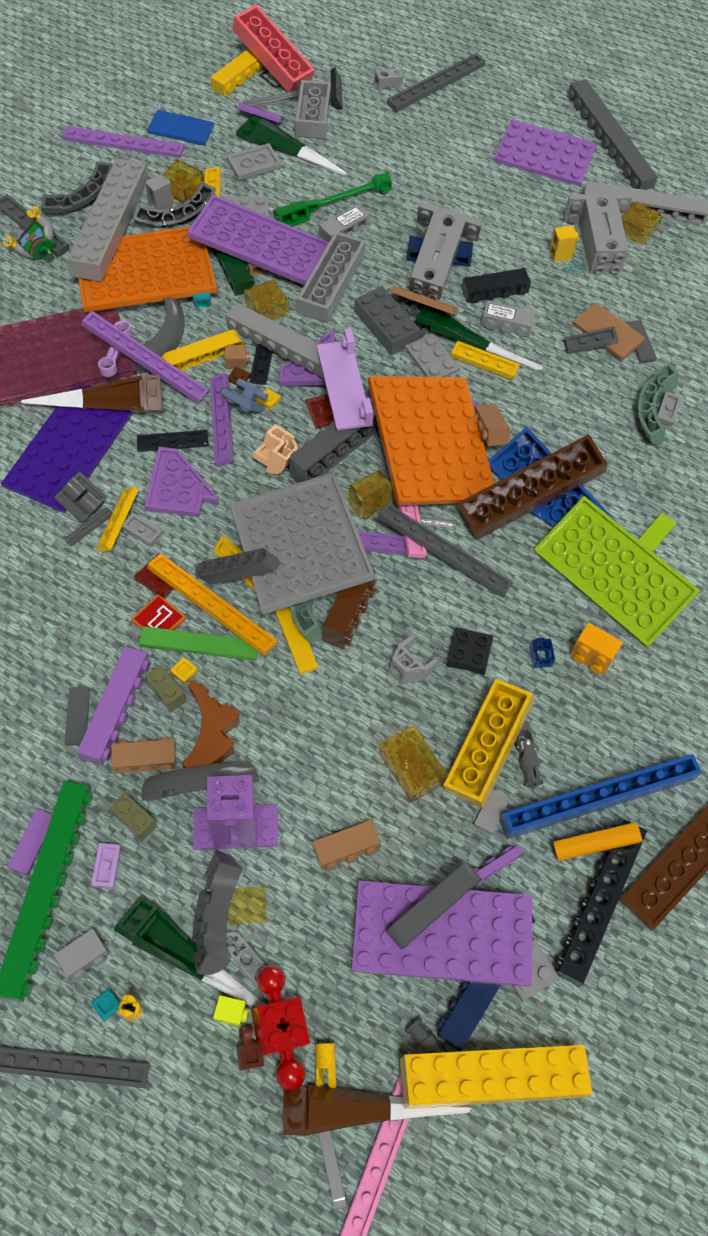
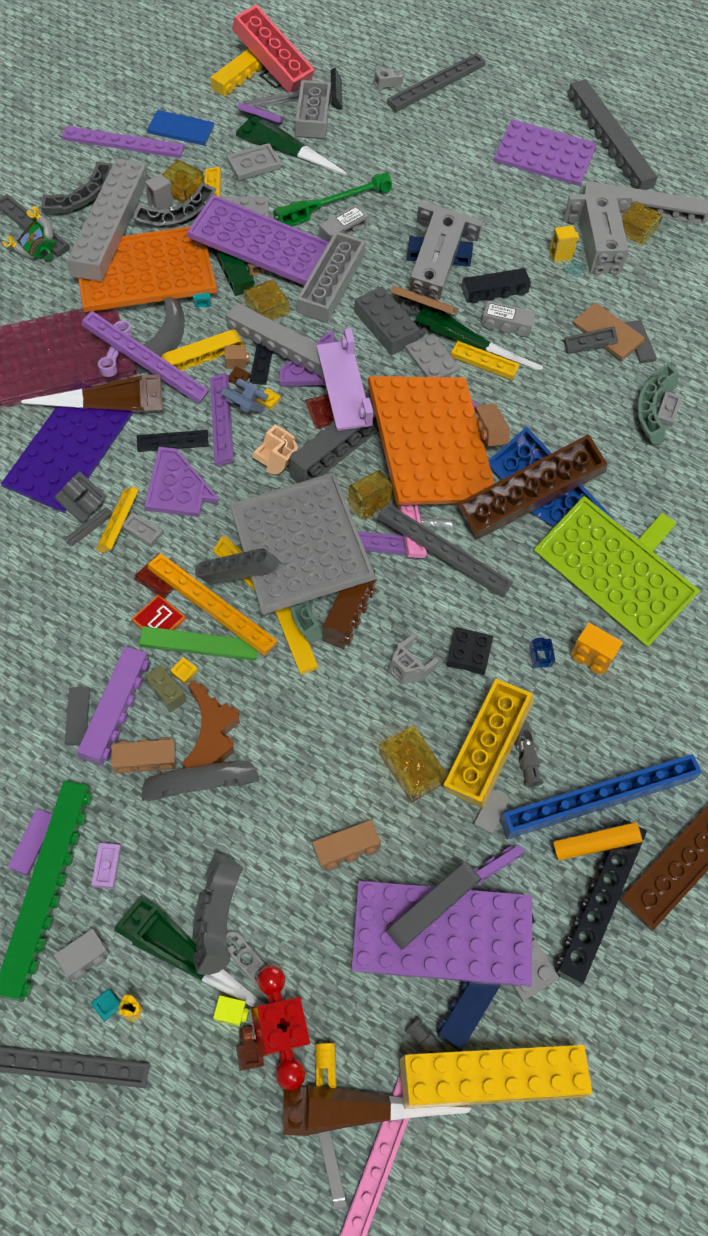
olive piece [109,793,157,842] -> none
medium lavender brick [193,775,278,851] -> none
clear yellow piece [228,886,268,925] -> none

